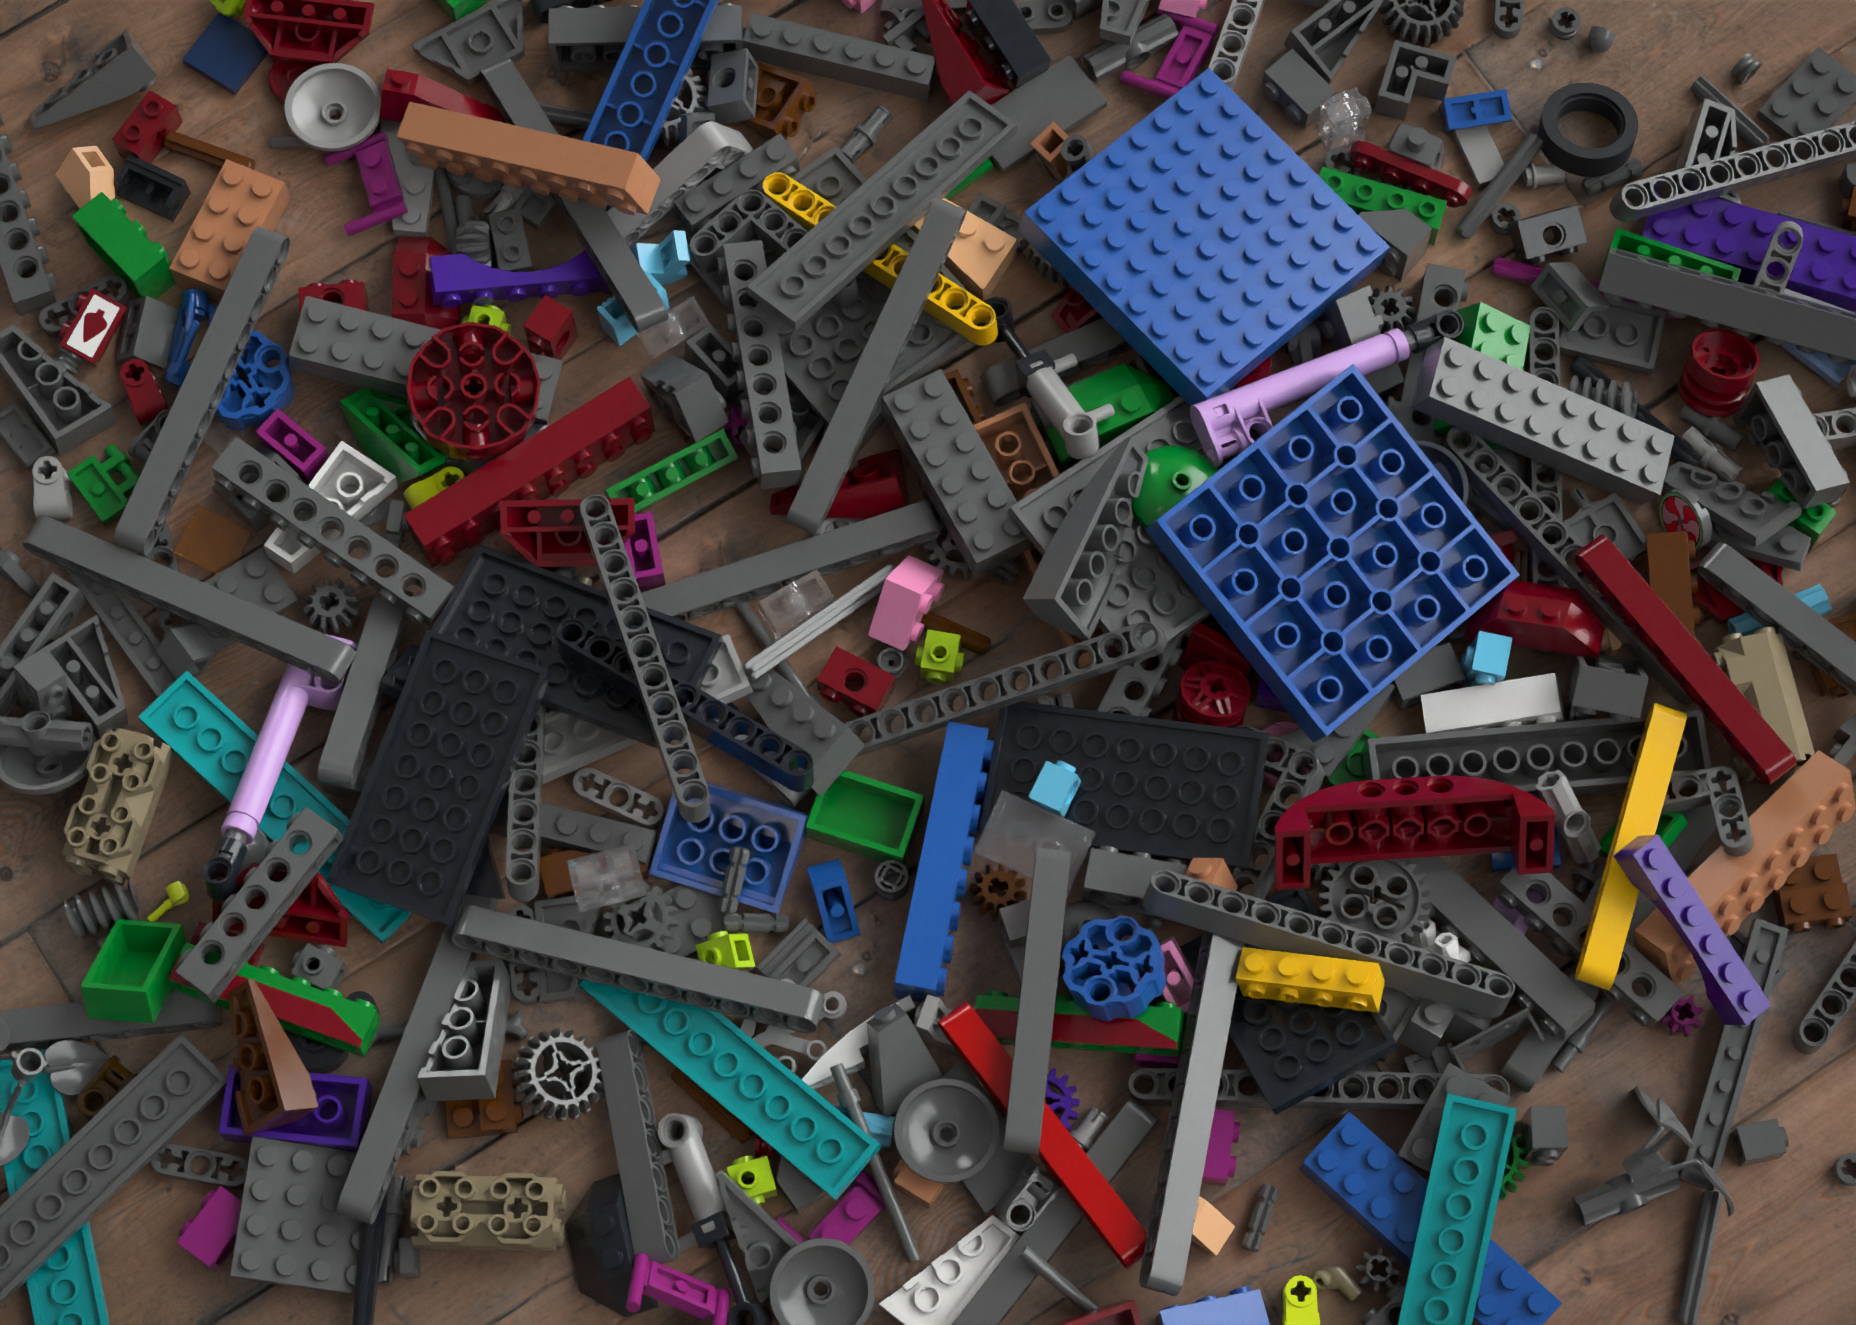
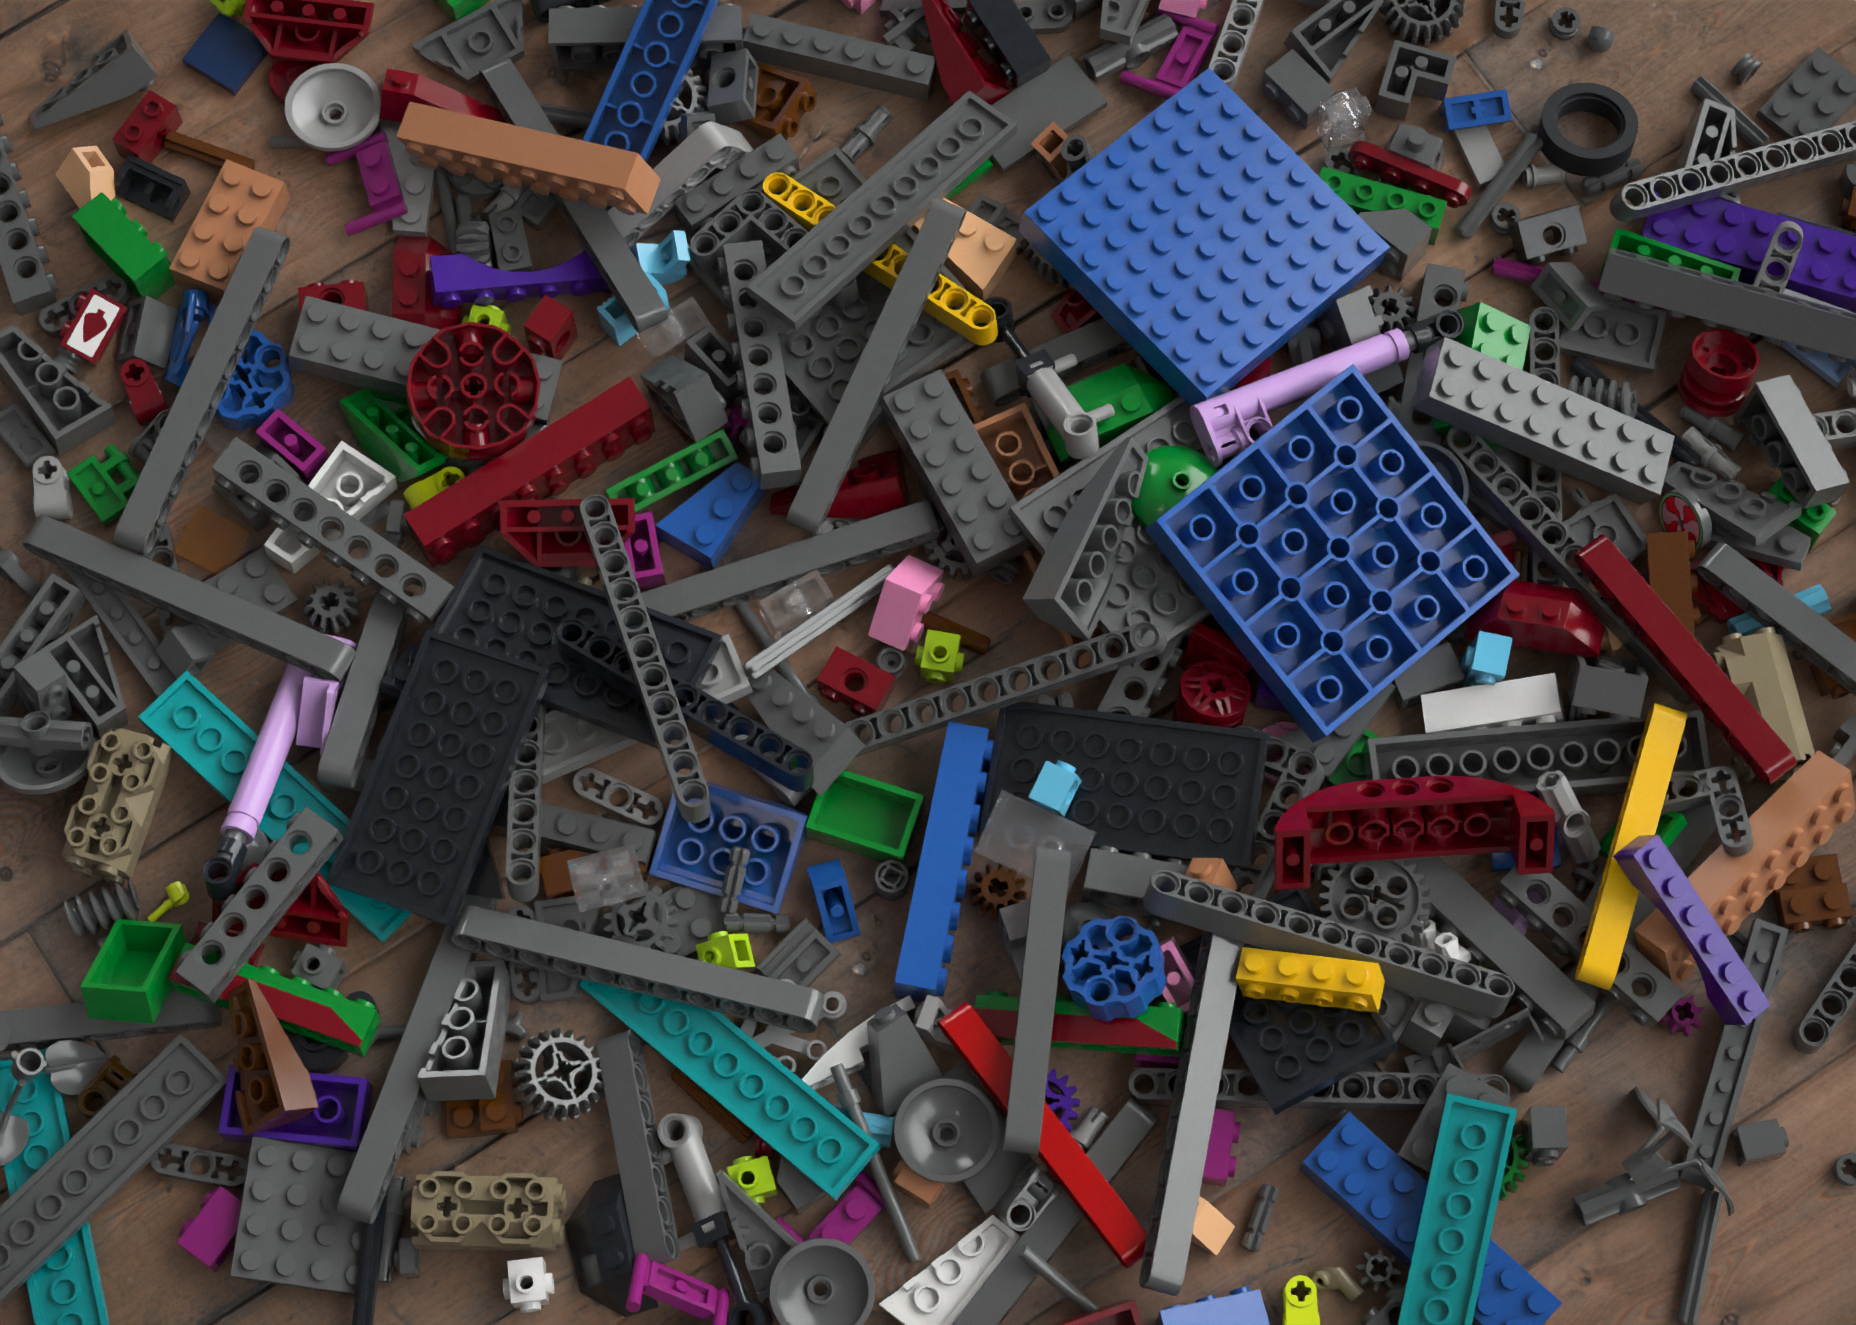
none -> lavender panel [296,676,339,755]
none -> white brick [503,1257,555,1313]
none -> blue wedge [655,462,766,570]

